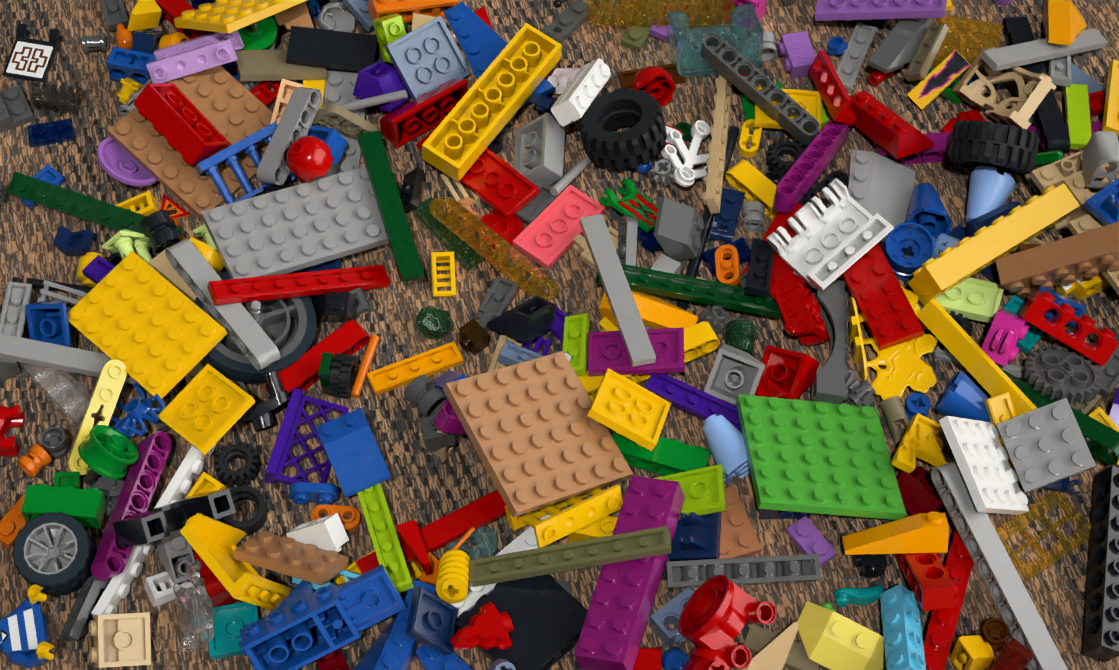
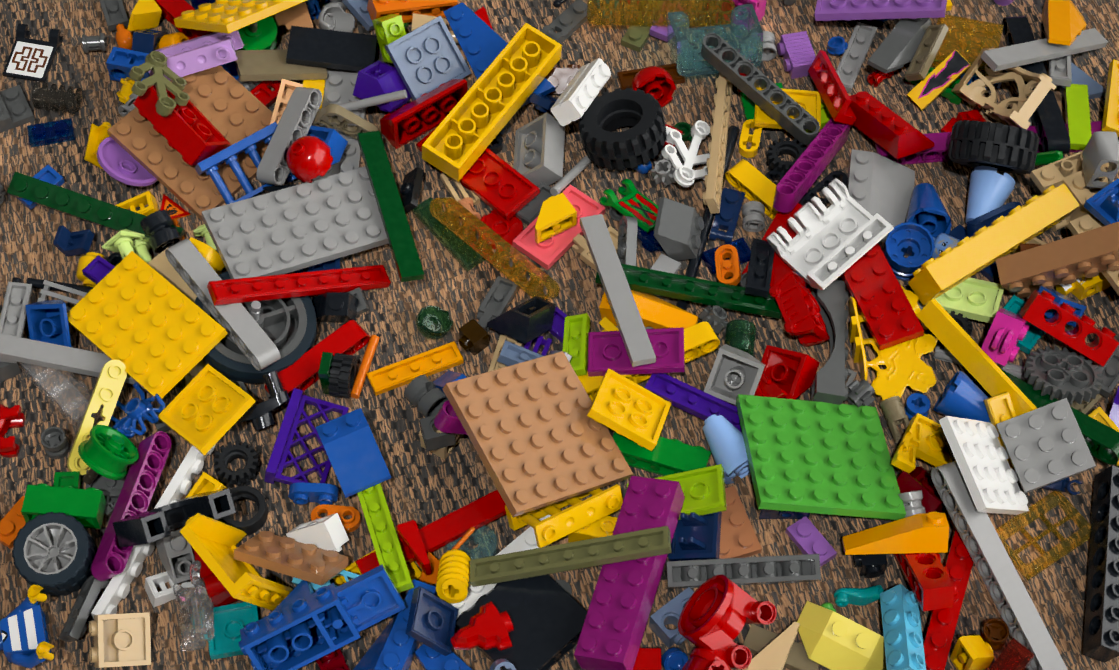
orange wheel [16,444,52,478] -> none
yellow slope [431,252,456,298] -> none
red plate [1088,90,1106,117] -> none
none -> yellow hinge [84,122,111,169]
none -> olive plant [129,51,190,116]
none -> yellow slope [535,192,577,244]
none -> light grey wheel [898,490,926,518]

